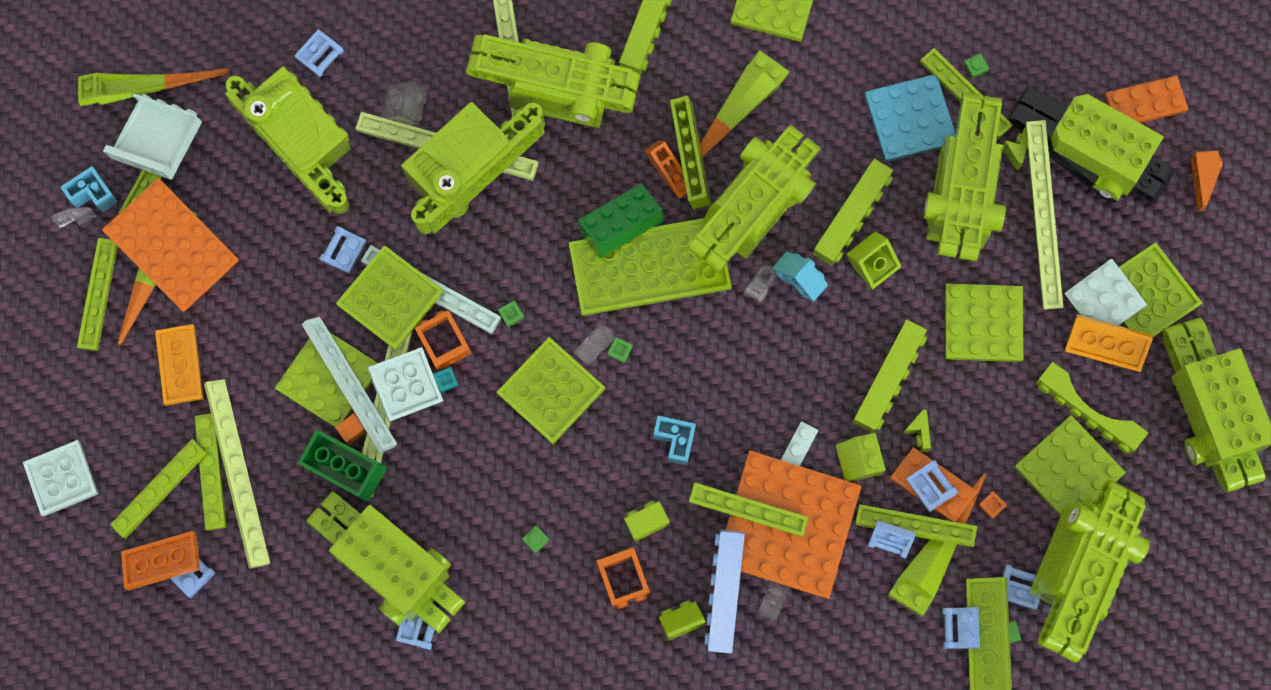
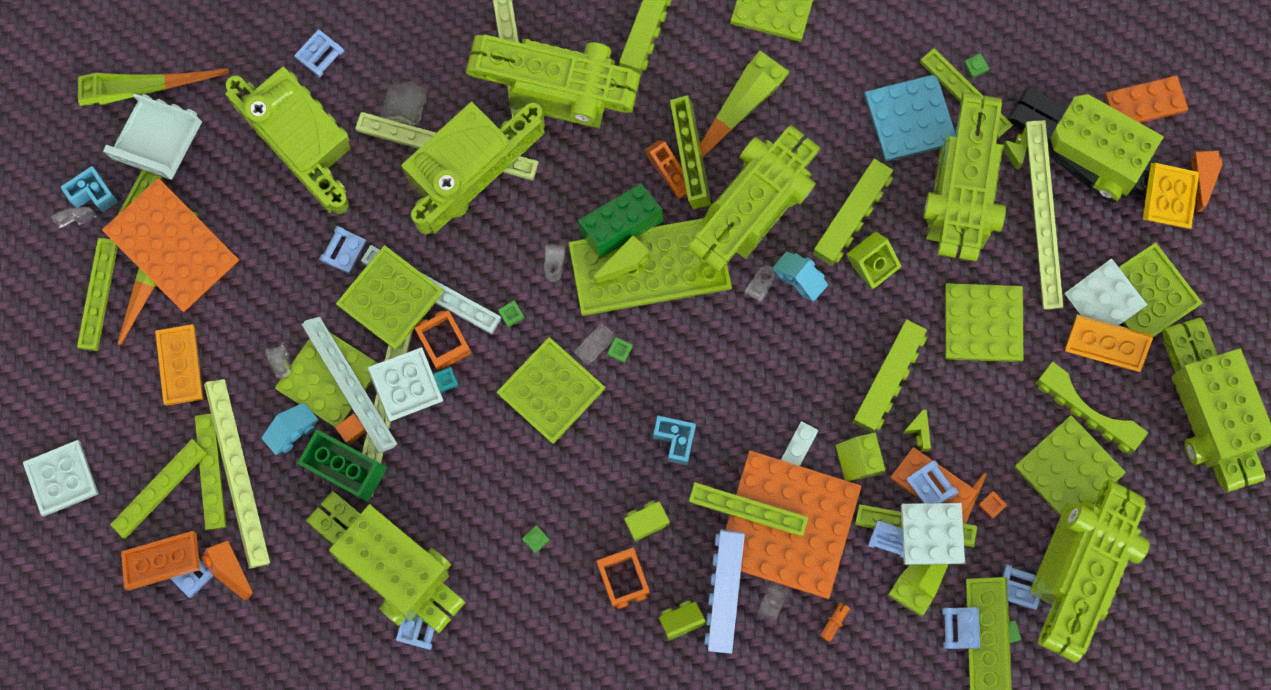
none -> orange slope [202,541,253,601]
none -> medium azure brick [262,403,318,455]
none -> clear piece [265,343,292,378]
none -> clear piece [544,243,566,282]
none -> lime slope [594,236,650,283]
none -> orange axle [821,603,850,641]
none -> light aqua plate [901,503,965,565]
none -> yellow plate [1143,163,1199,229]

